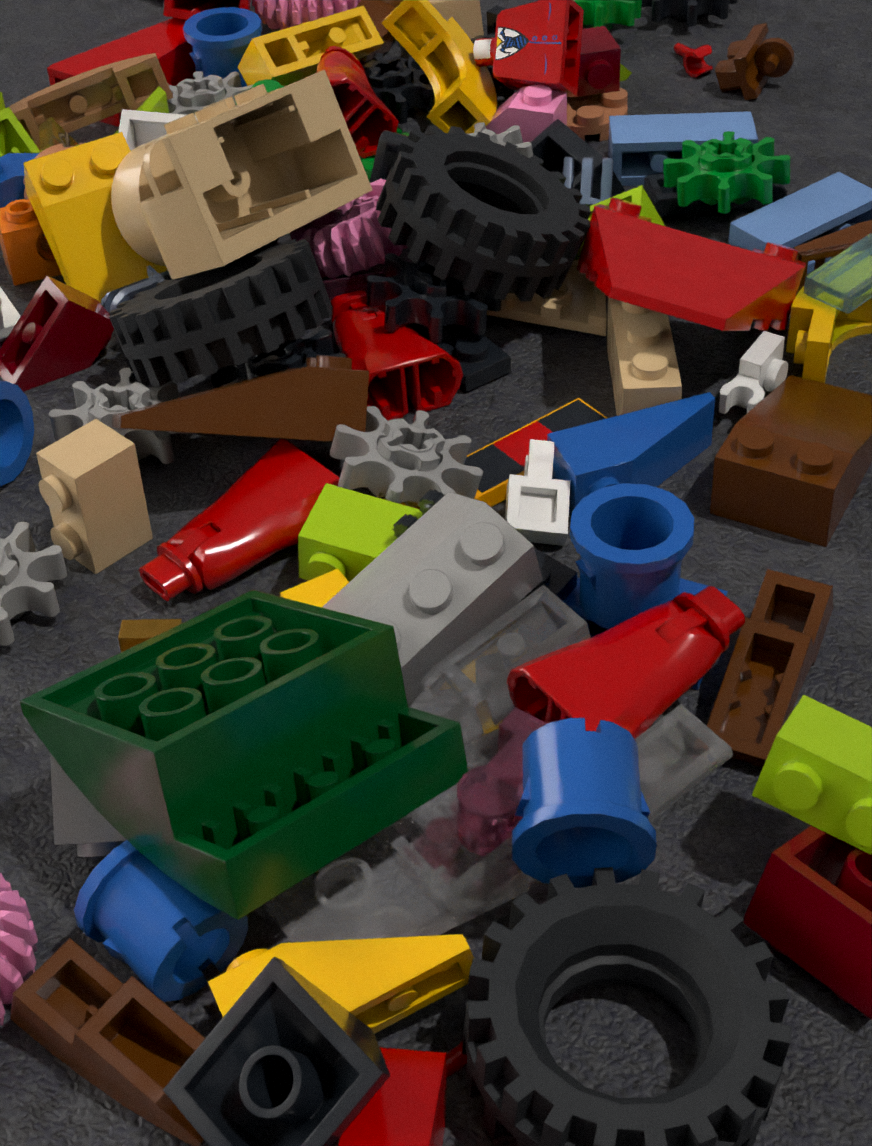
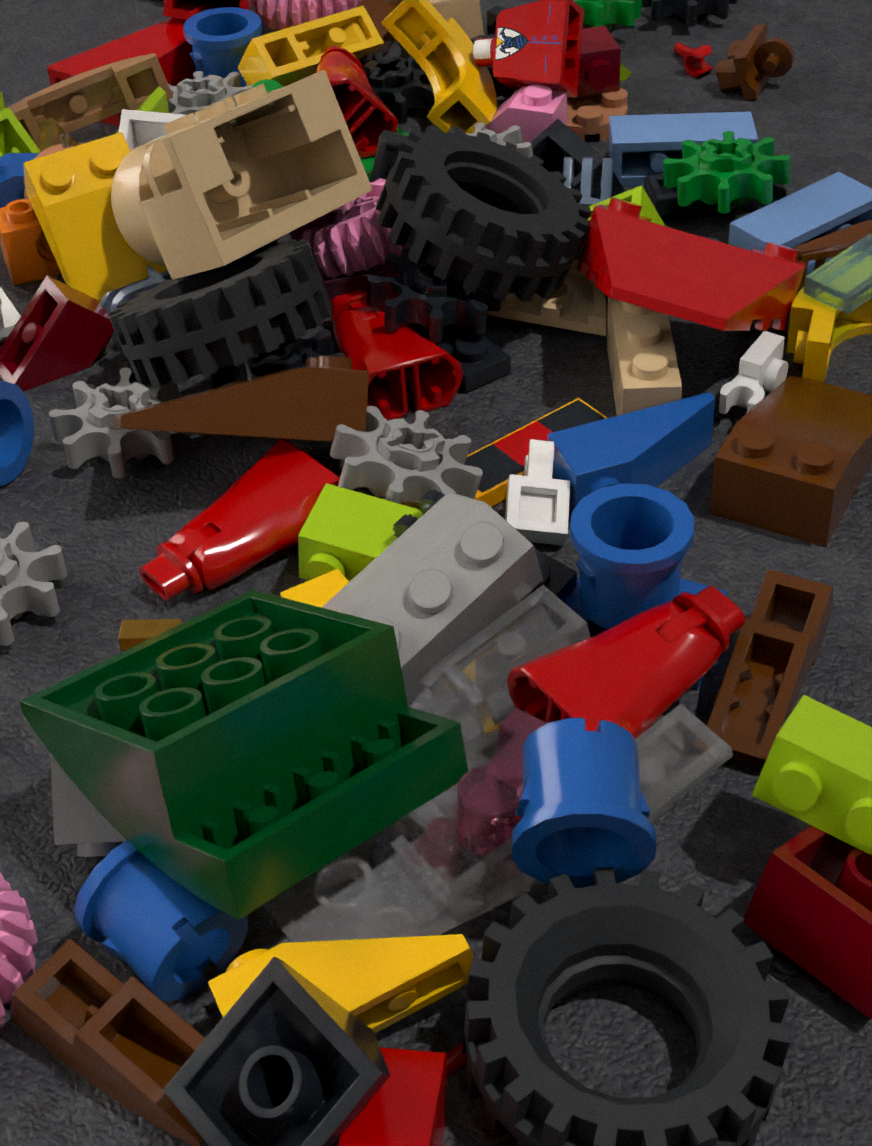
tan brick [36,419,153,574] -> none

